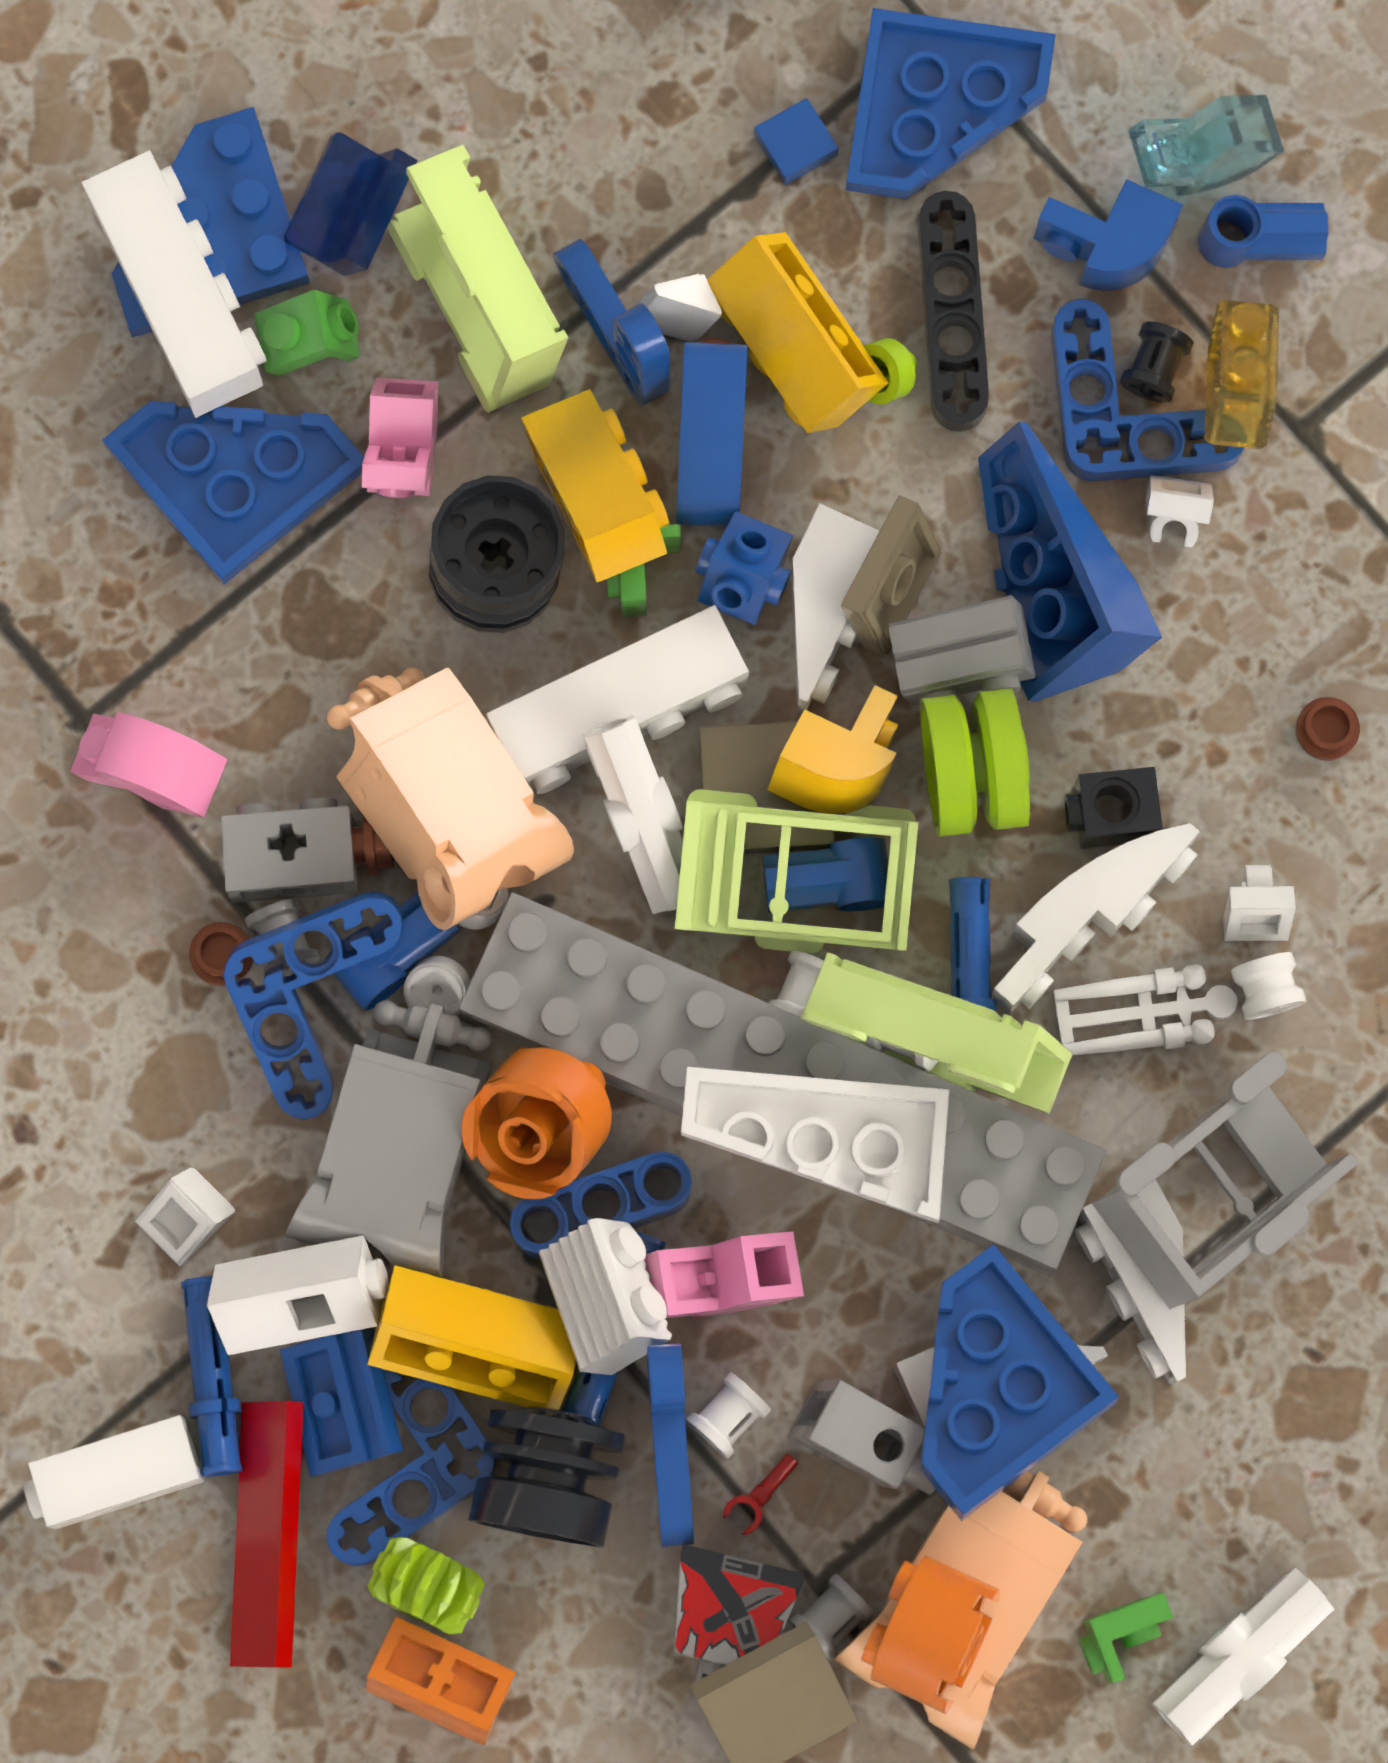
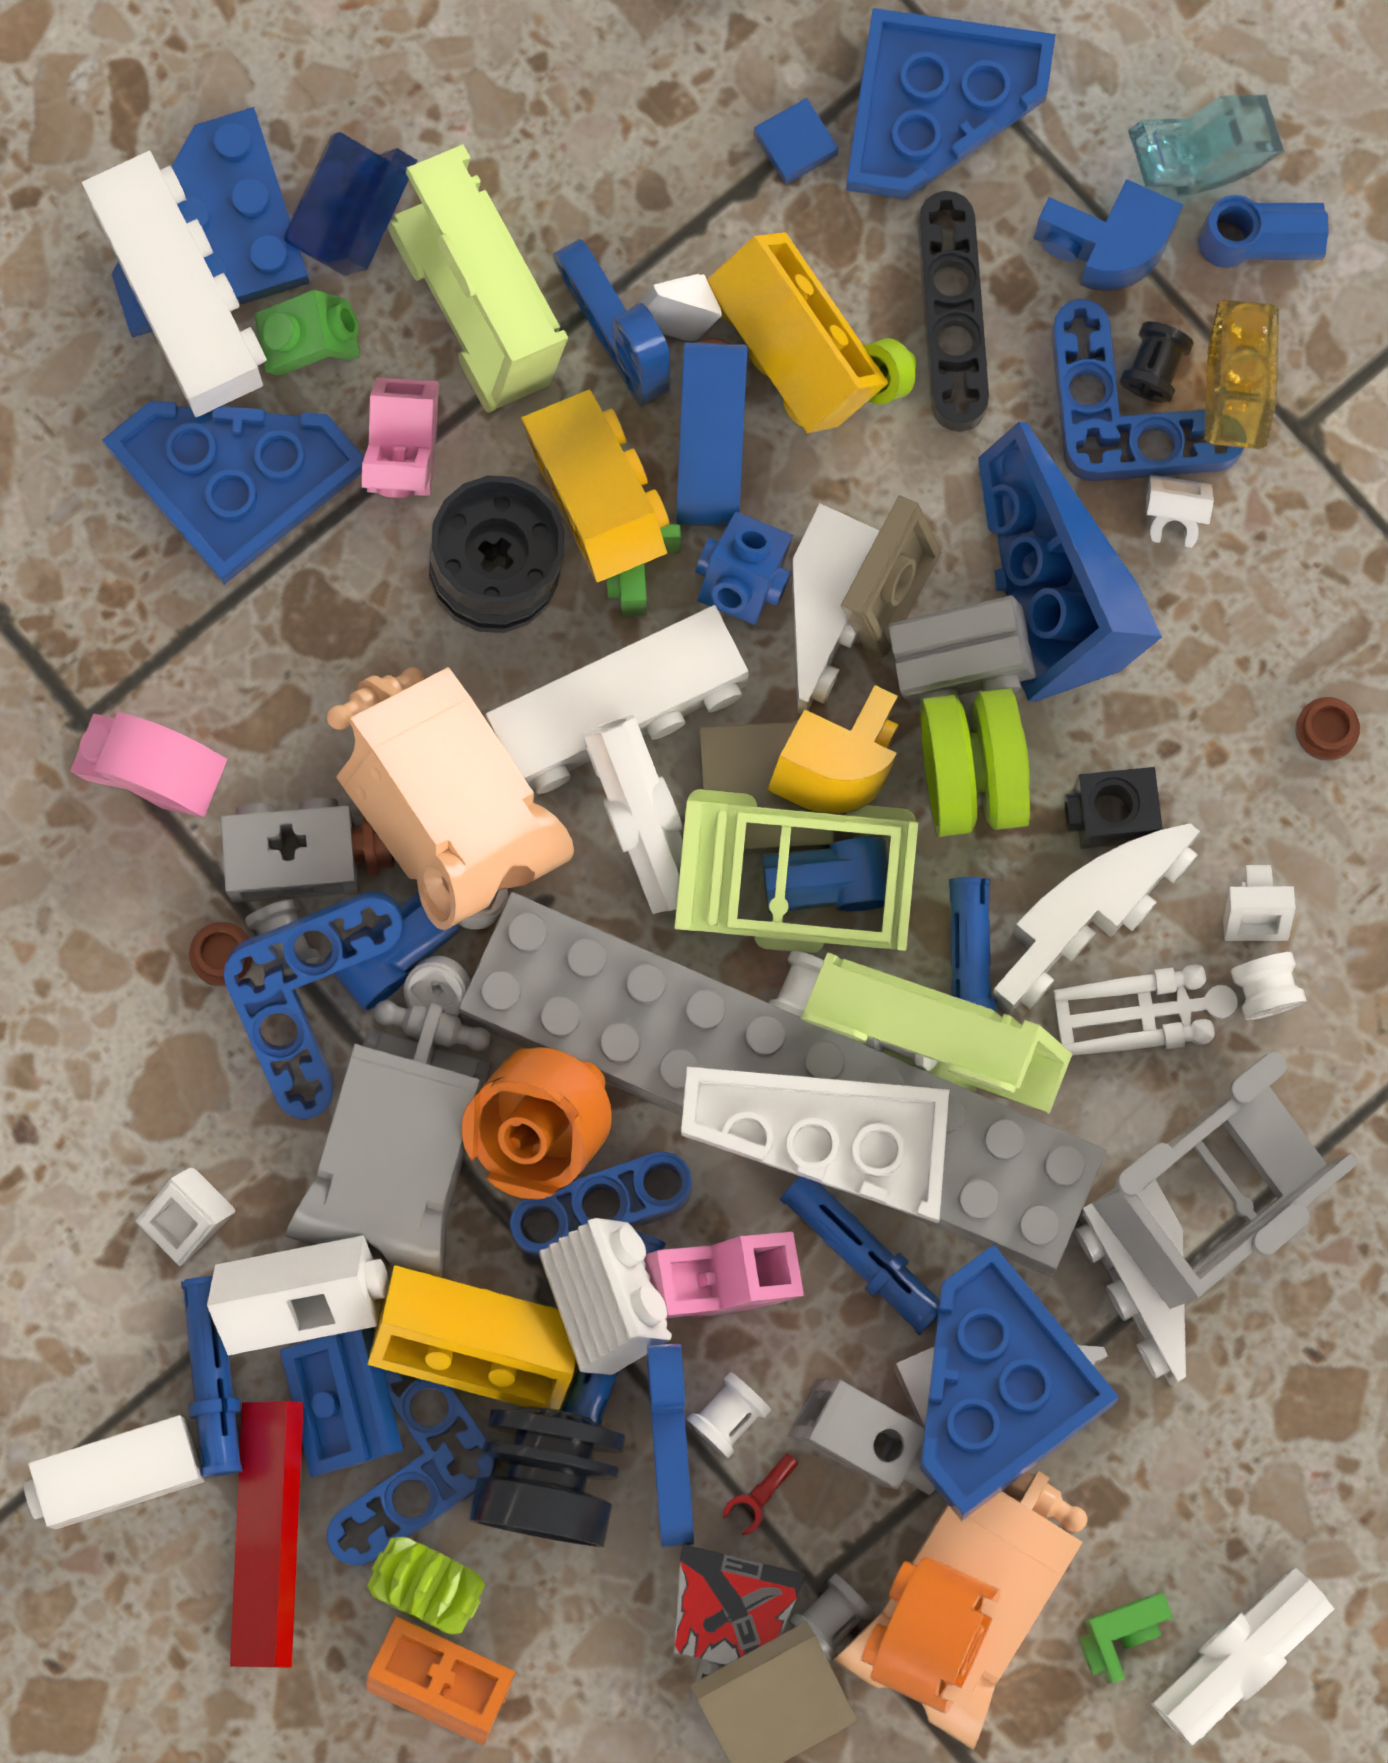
none -> blue pin [780,1176,940,1335]

